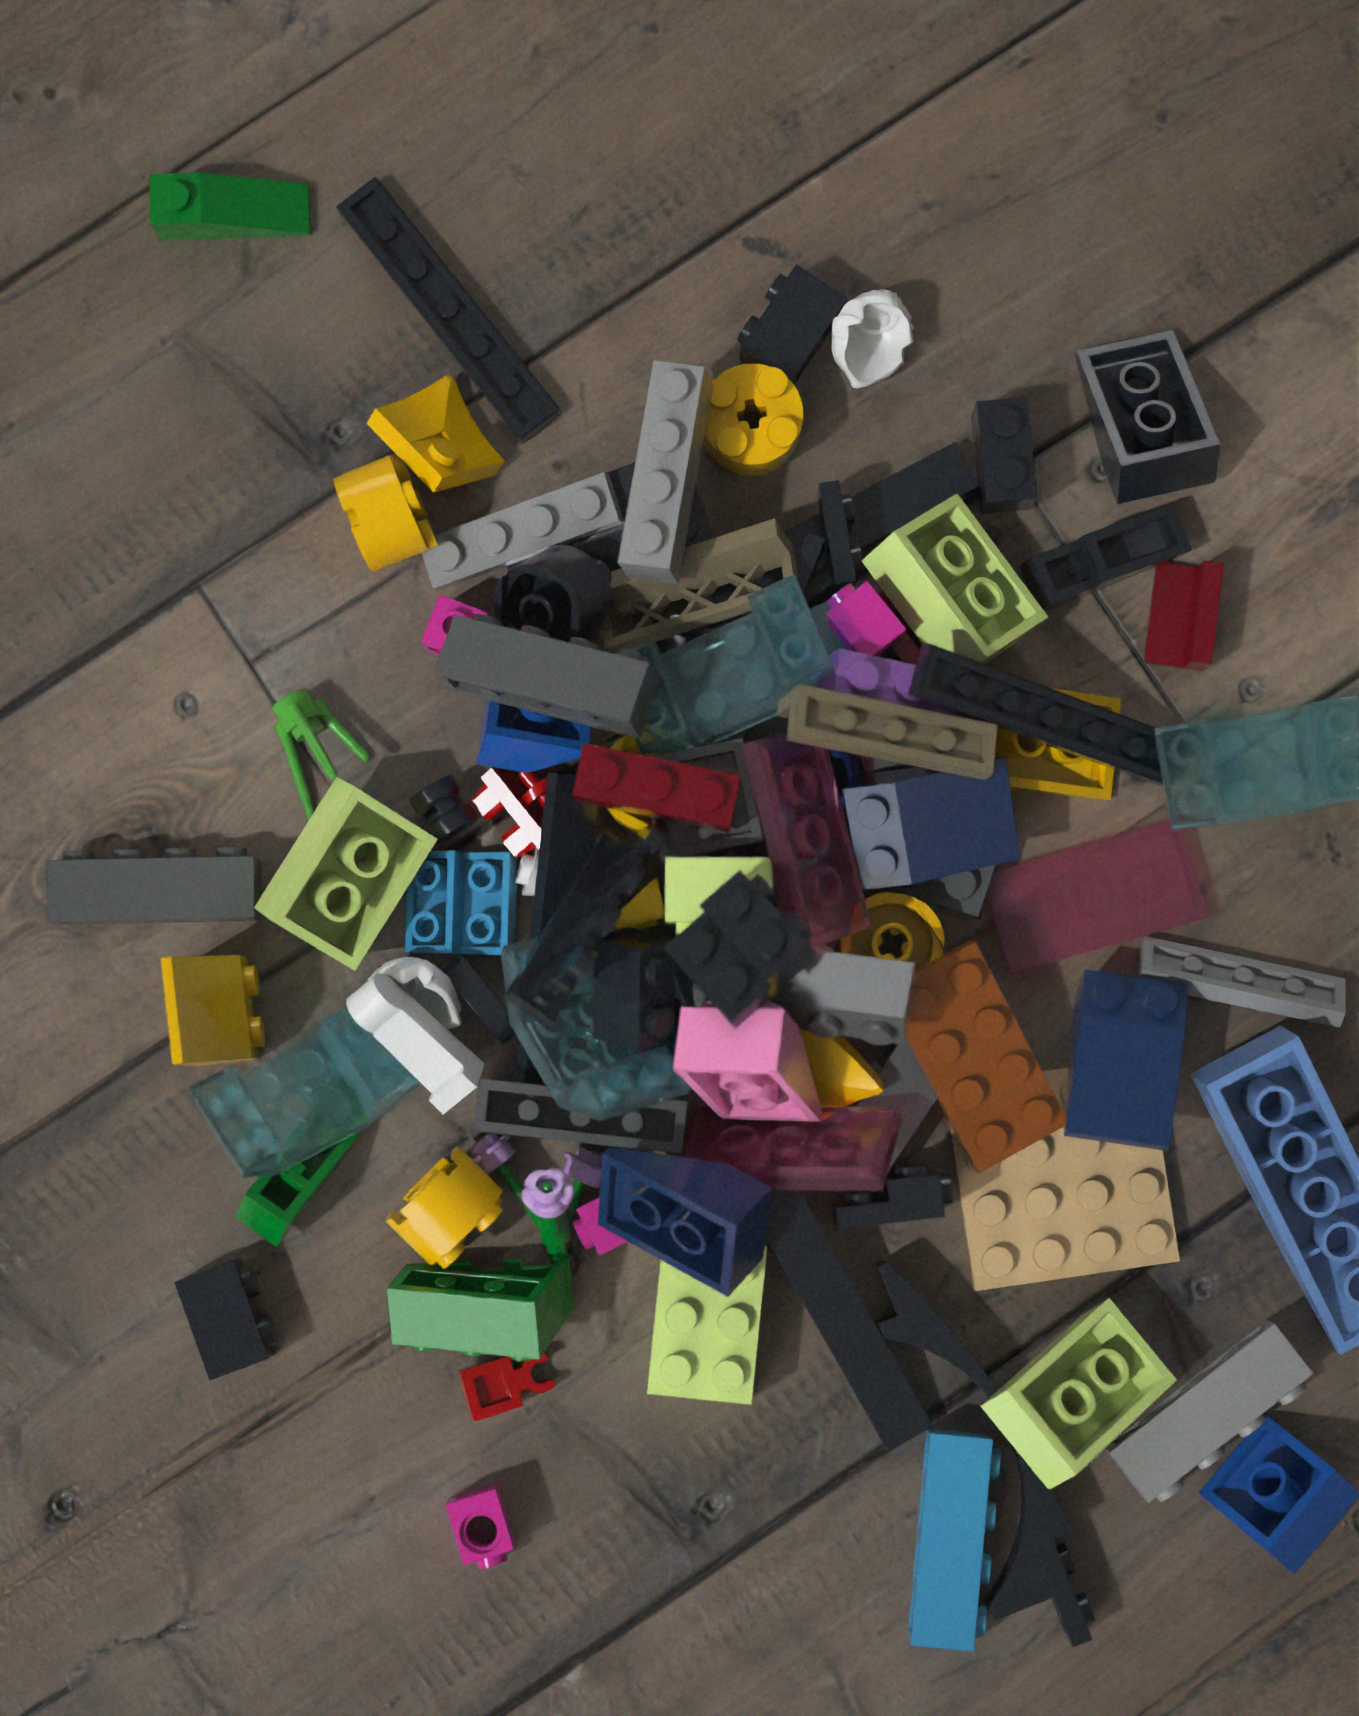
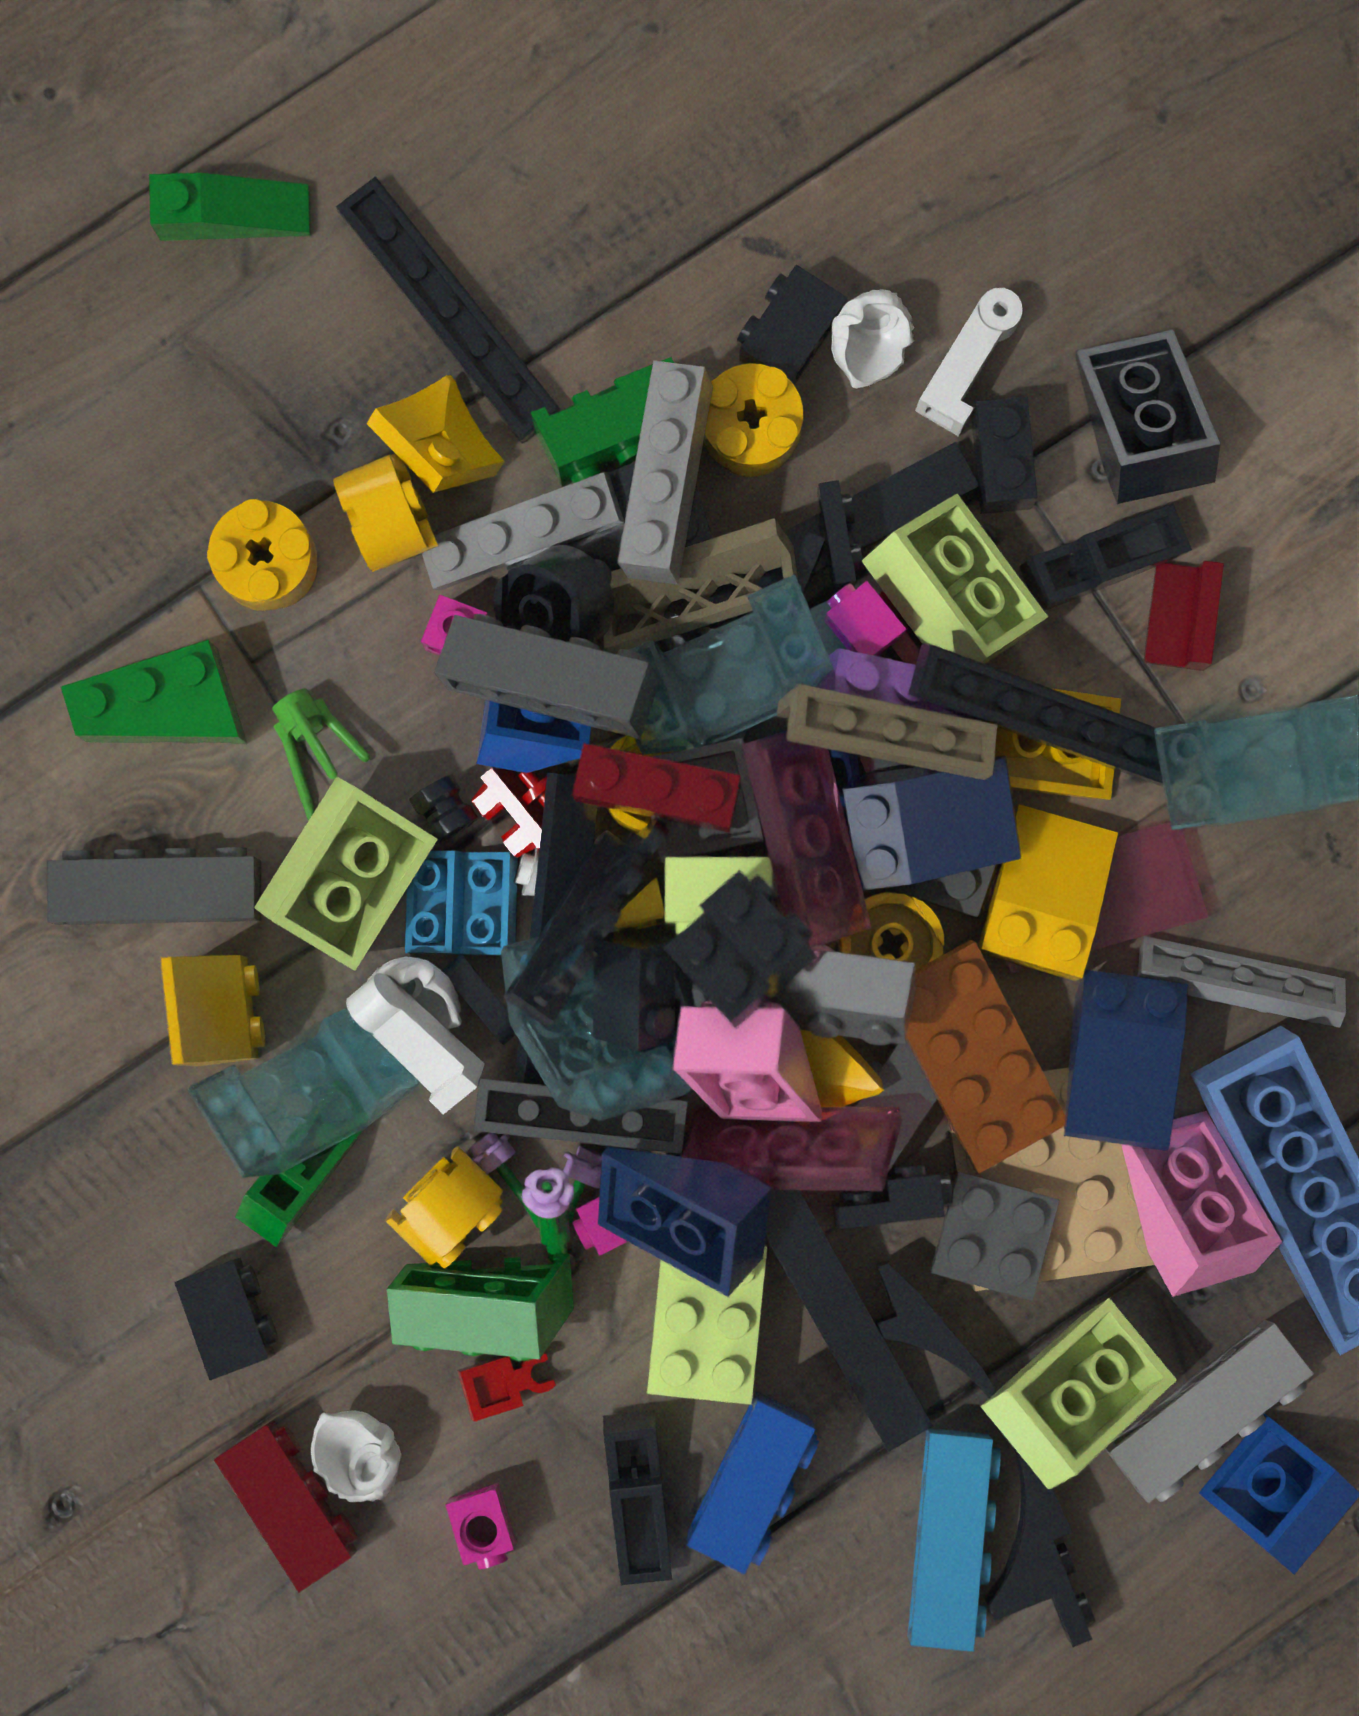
none -> green wedge [61,640,247,744]
none -> yellow brick [207,499,317,611]
none -> dark red brick [213,1420,358,1593]
none -> white hair [311,1410,401,1502]
none -> green wedge [531,357,674,487]
none -> black slope [603,1410,672,1585]
none -> blue brick [687,1391,819,1575]
none -> white leg [915,288,1022,437]
none -> dark grey plate [930,1171,1059,1301]
none -> yellow slope [978,804,1118,981]
none -> bright pink slope [1121,1111,1282,1297]

